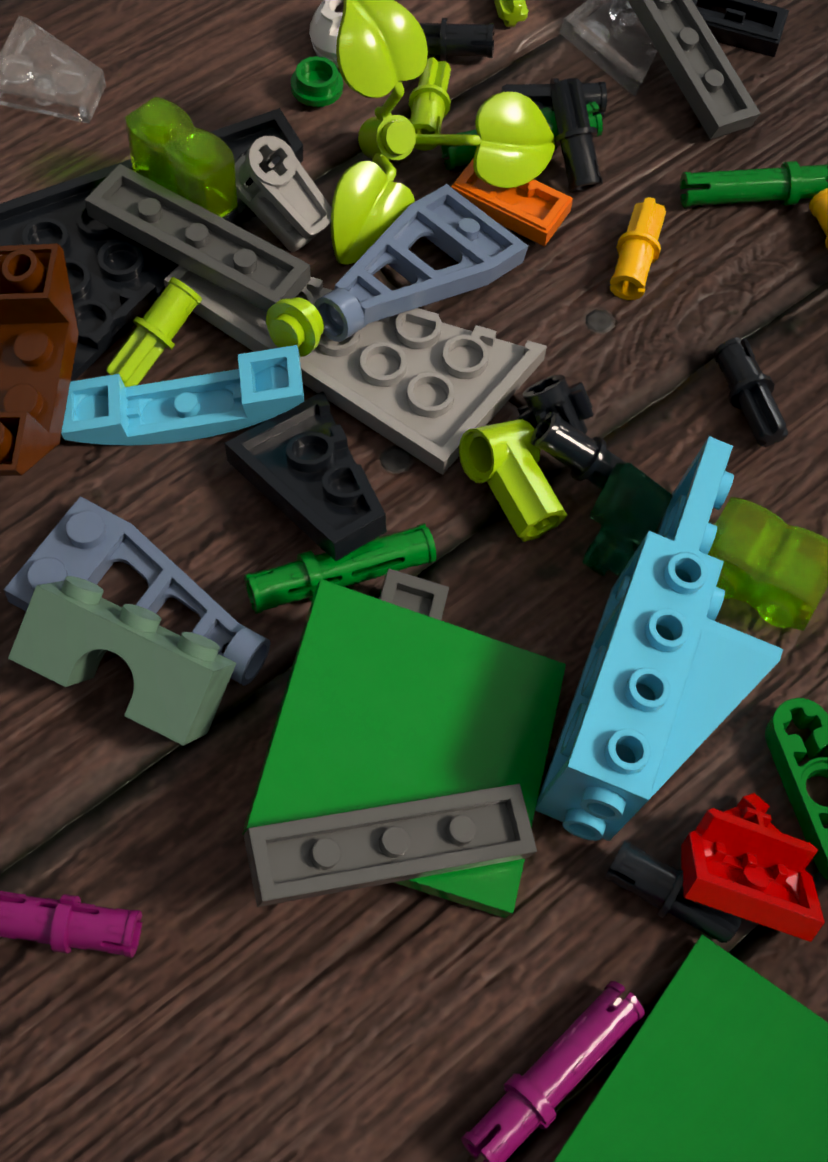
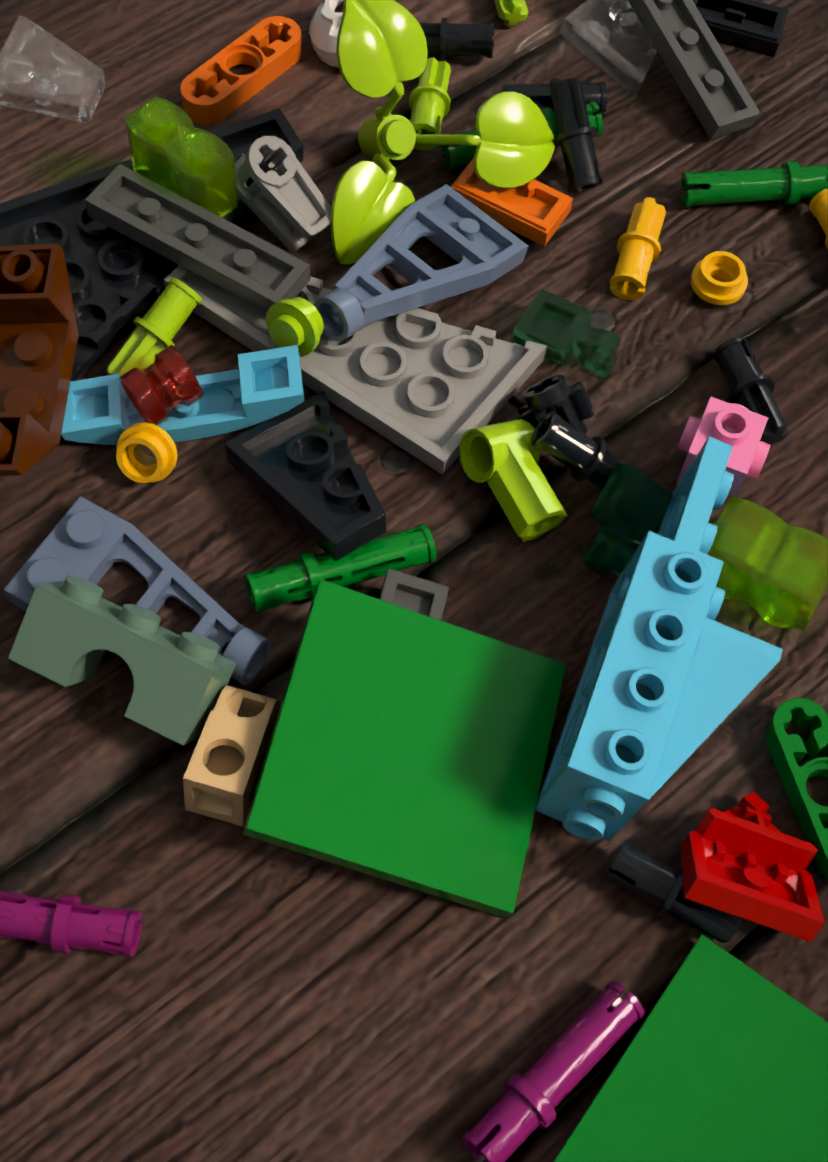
dark grey plate [243,784,537,907] -> none
green plate [291,56,343,107] -> none
none -> yellow plate [116,422,178,483]
none -> clear red wheel [119,345,204,426]
none -> orange beam [180,16,302,125]
none -> tan leg [183,685,279,827]
none -> clear green plate [513,289,621,378]
none -> bright pink brick [676,397,771,506]
none -> yellow plate [691,251,748,305]

